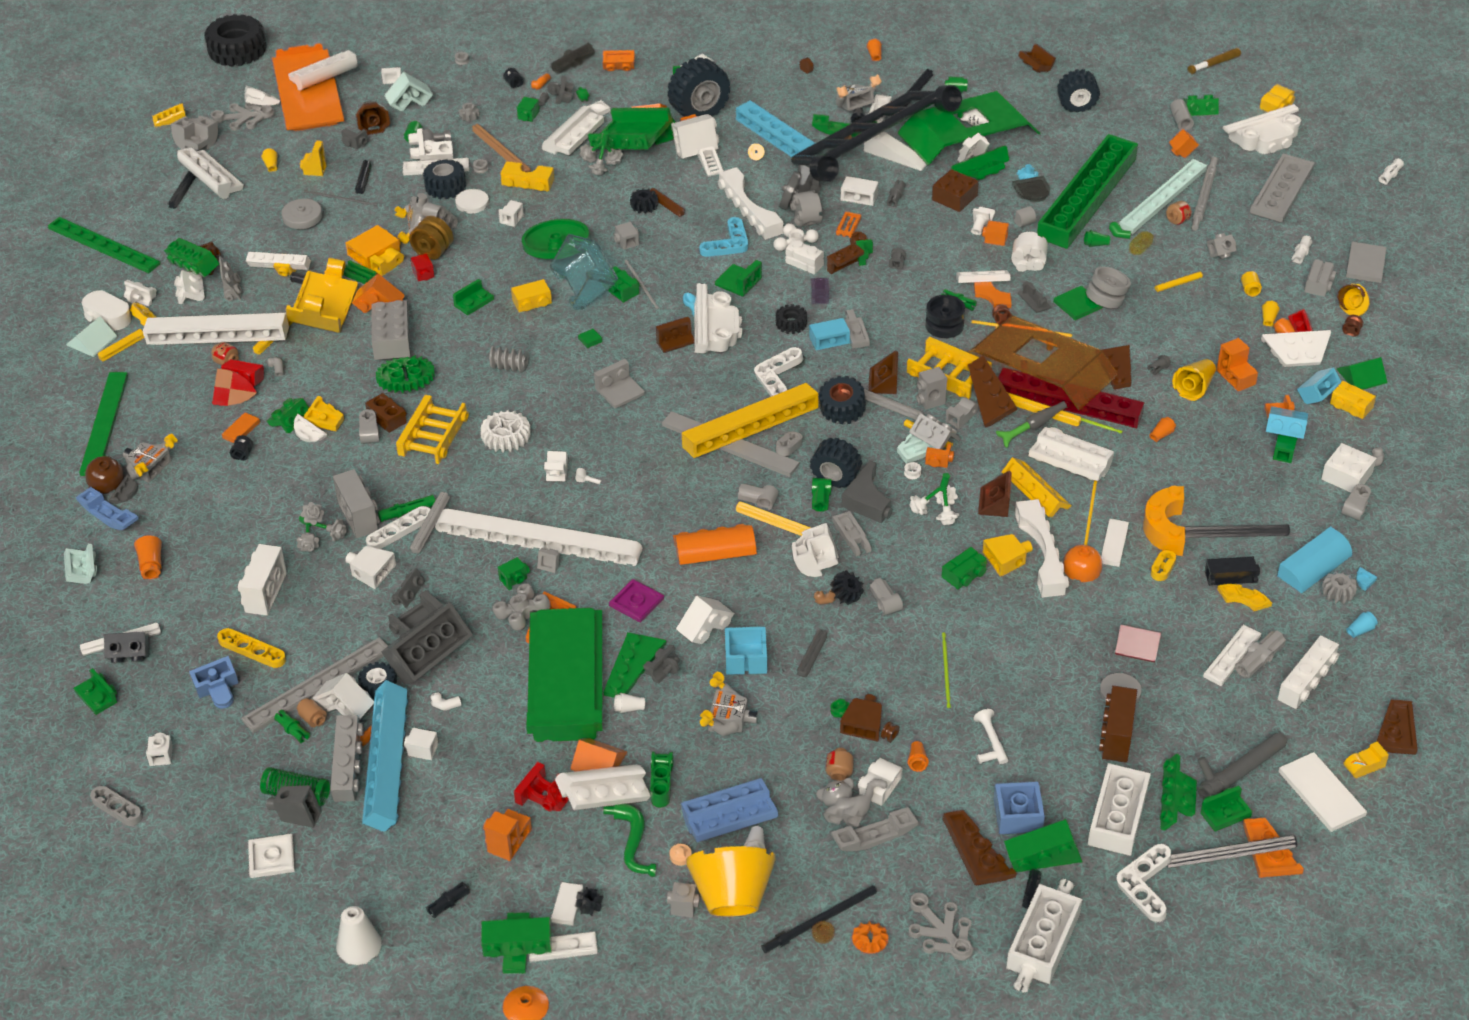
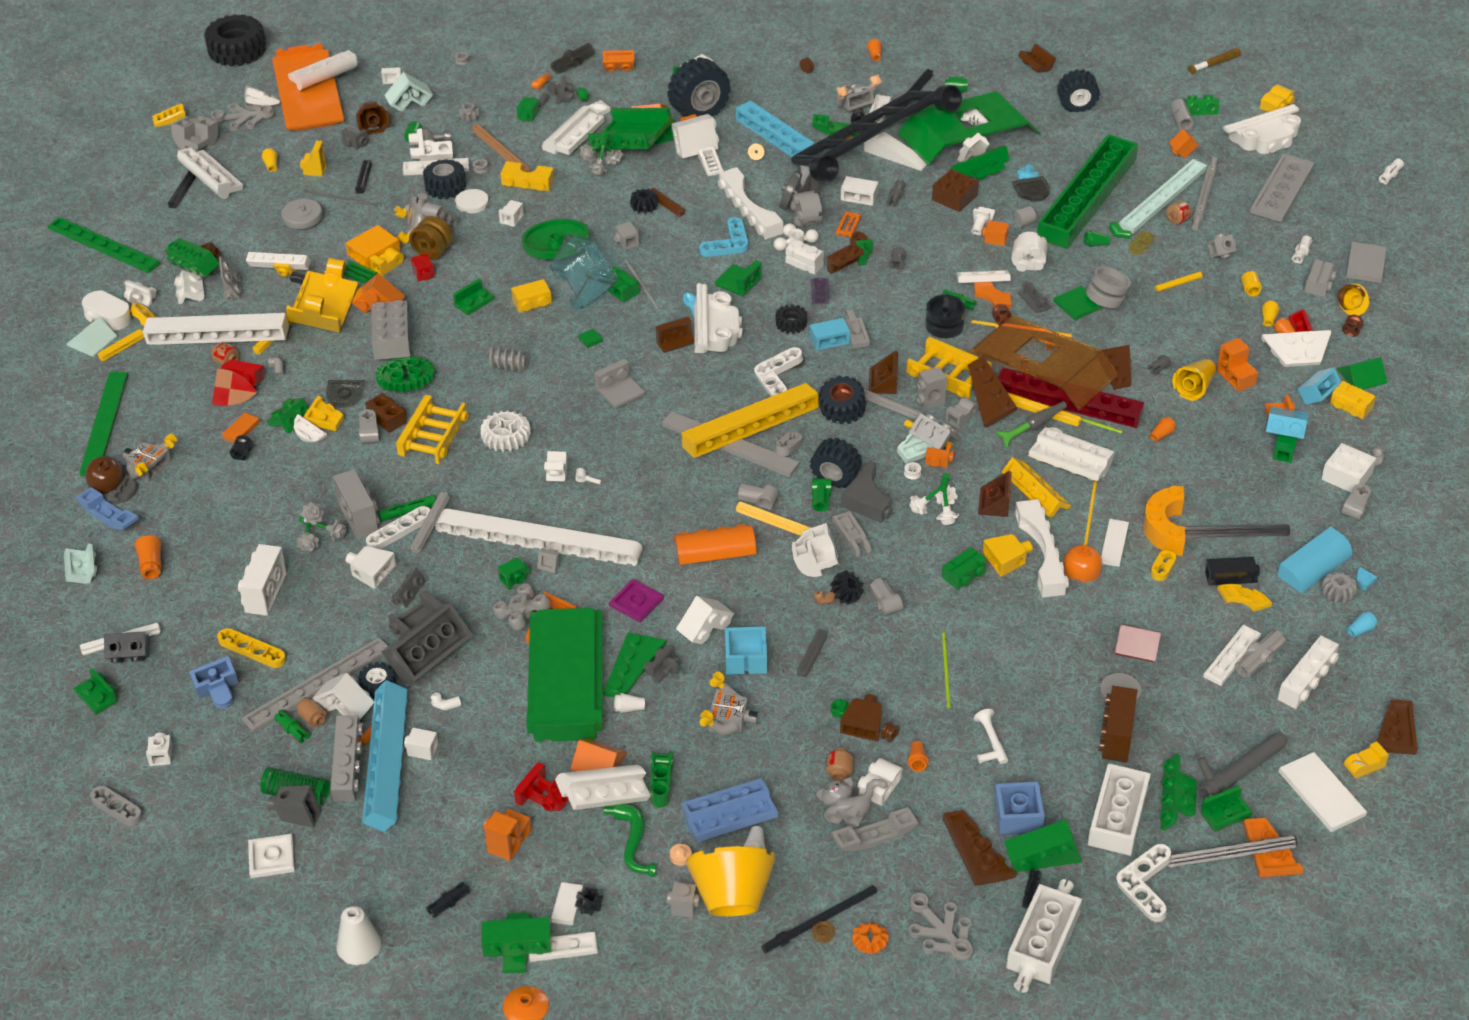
black wheel [503,67,524,89] -> none
none -> clear smoke tile [326,380,365,408]

